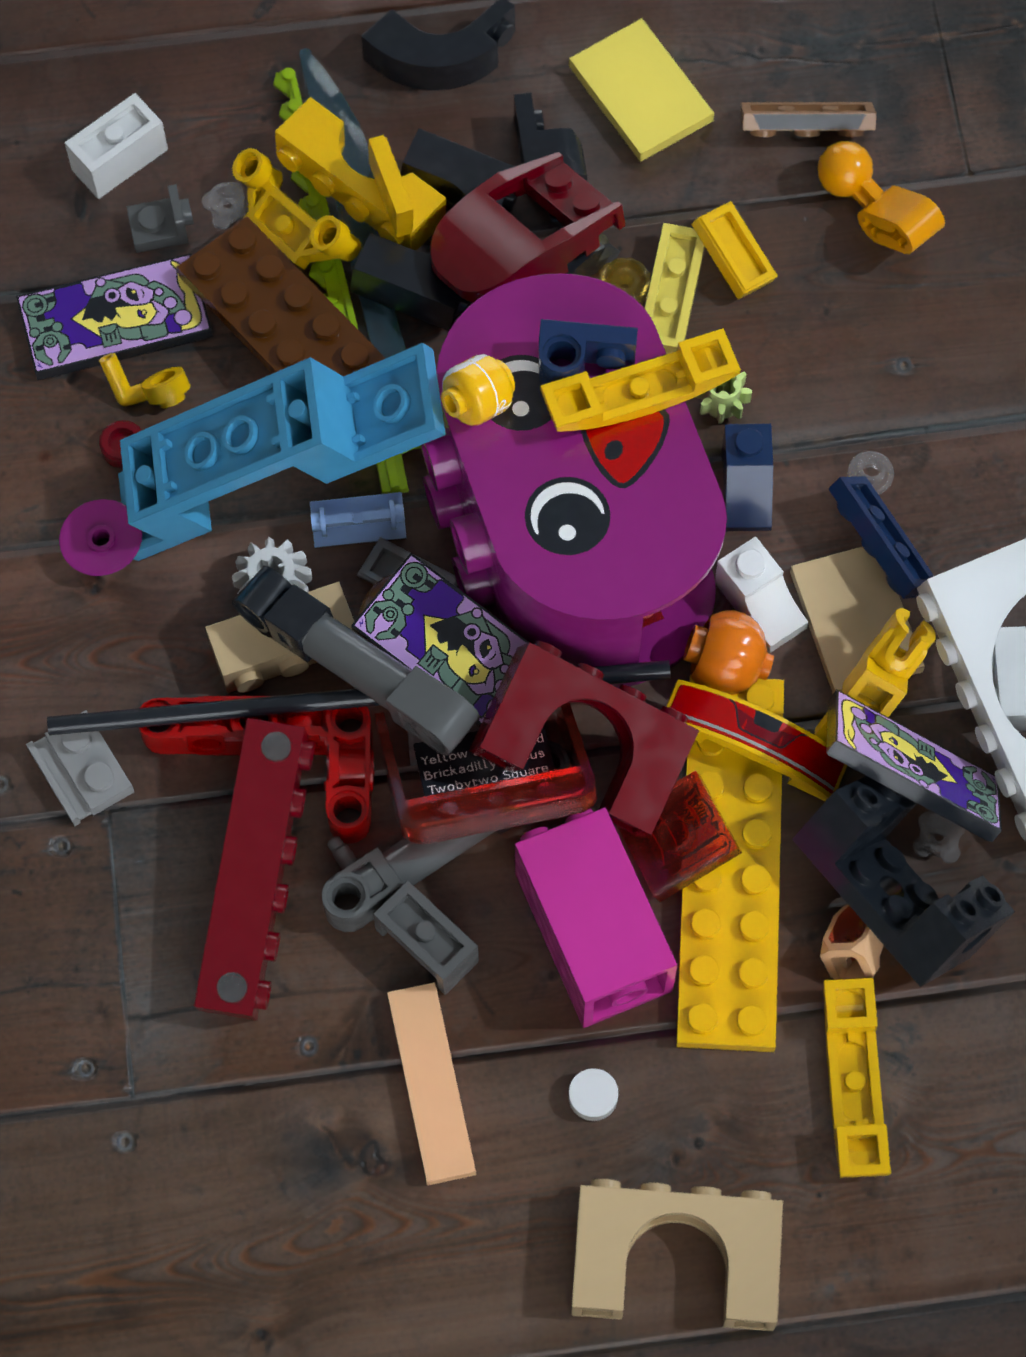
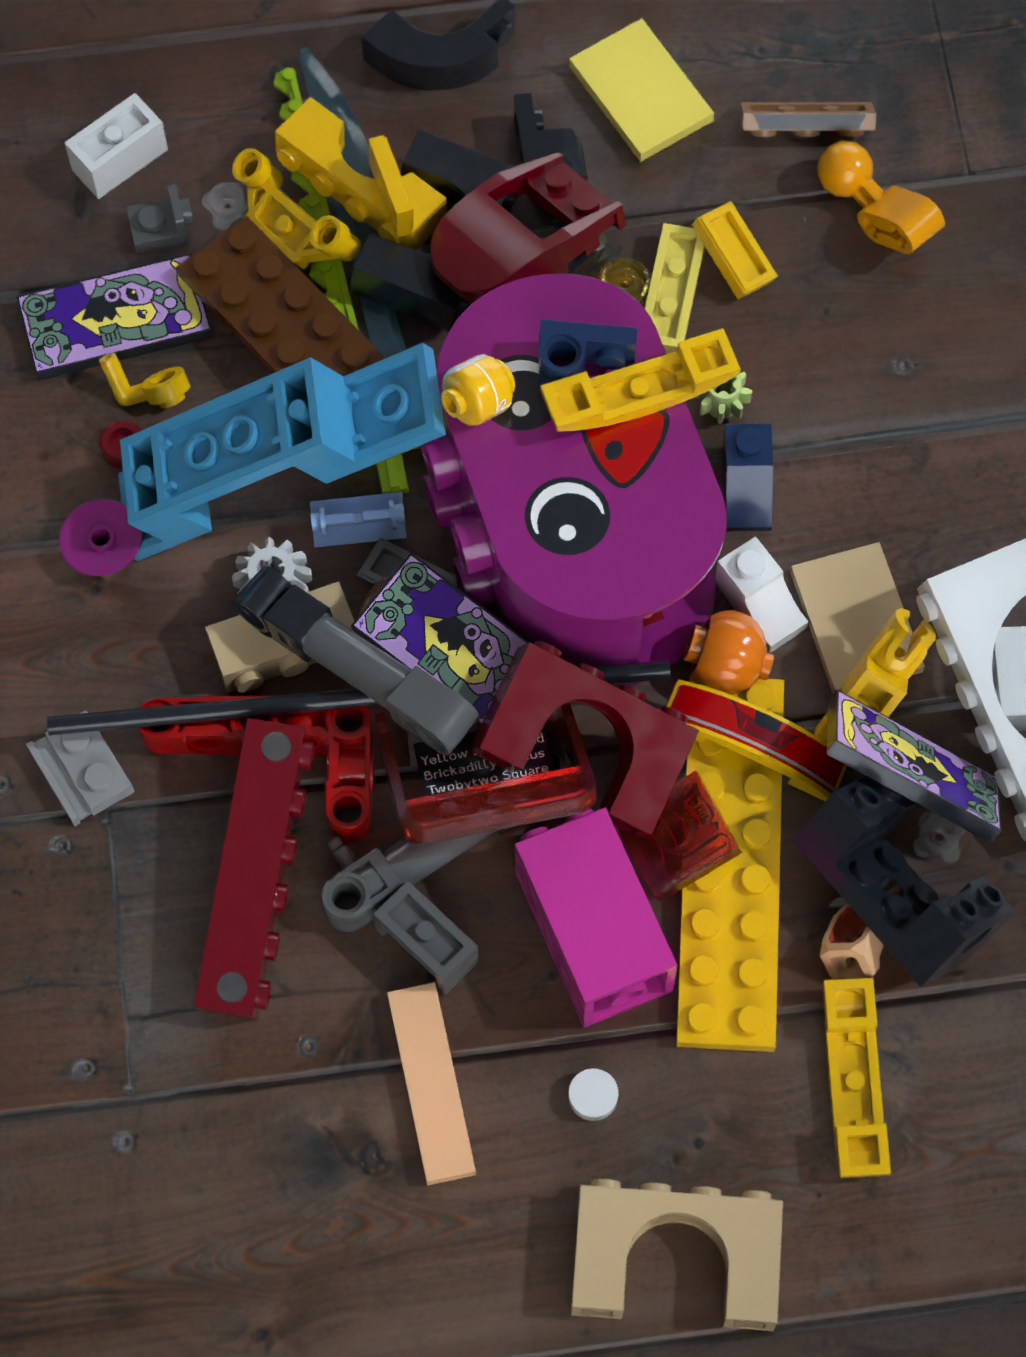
dark blue plate [828,476,934,599] -> none
clear plate [847,451,894,495] -> none

